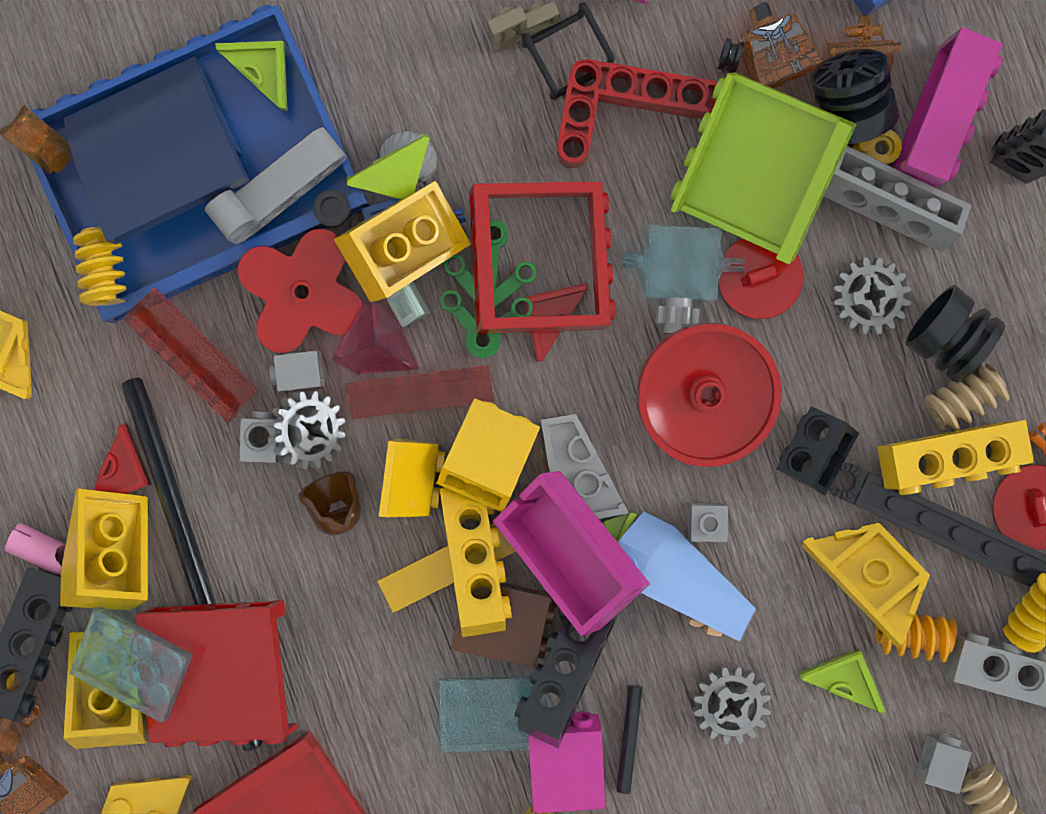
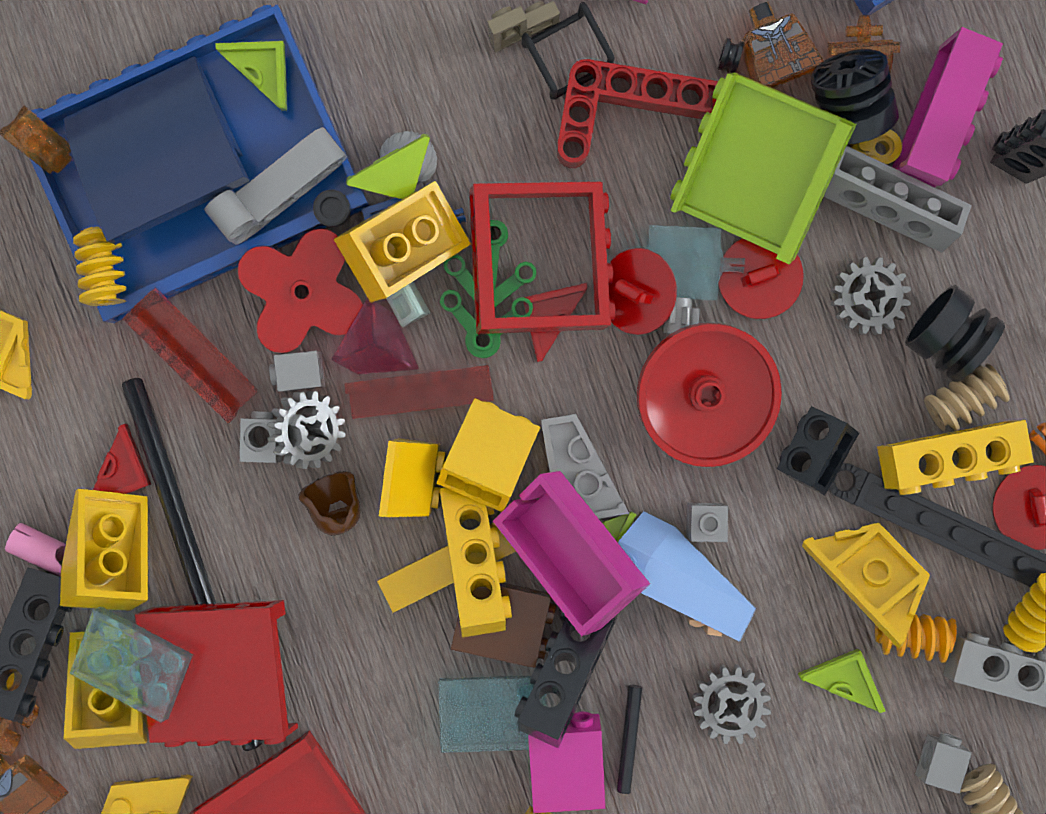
none -> red shield [609,248,677,335]

